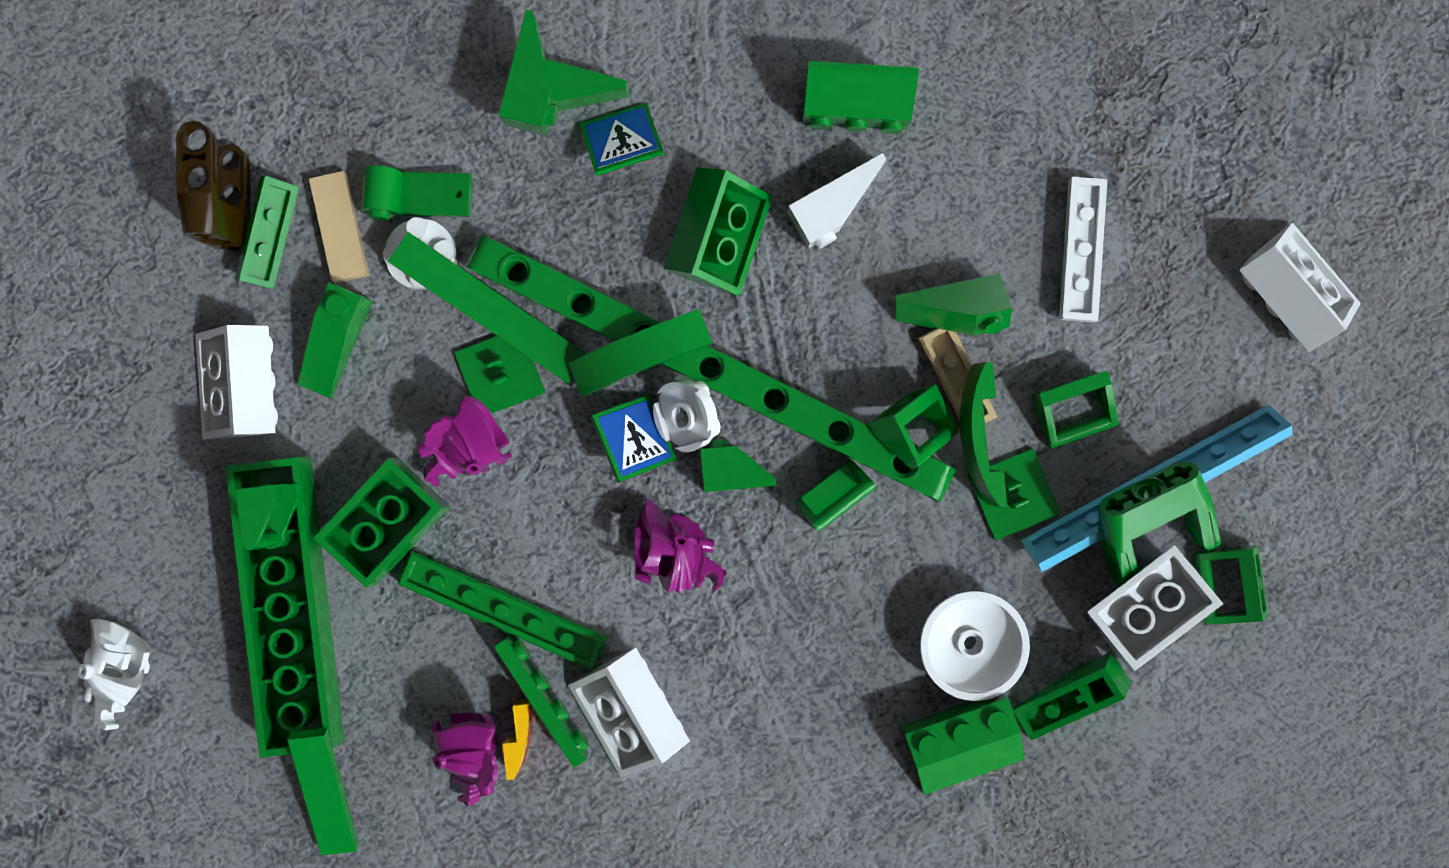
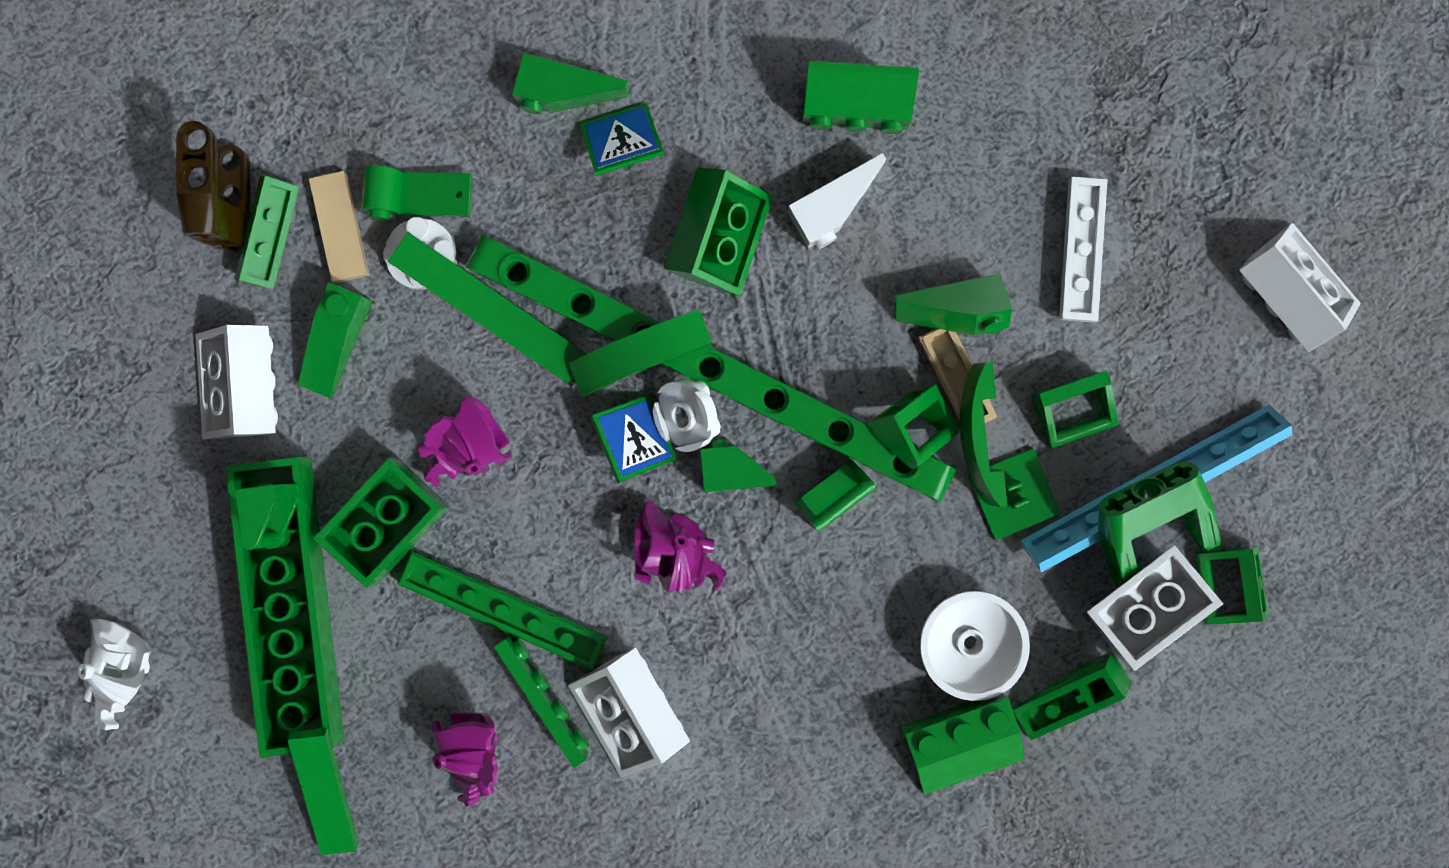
green piece [454,336,546,414] -> none
green slope [499,10,558,136] -> none
yellow slope [502,699,533,780] -> none

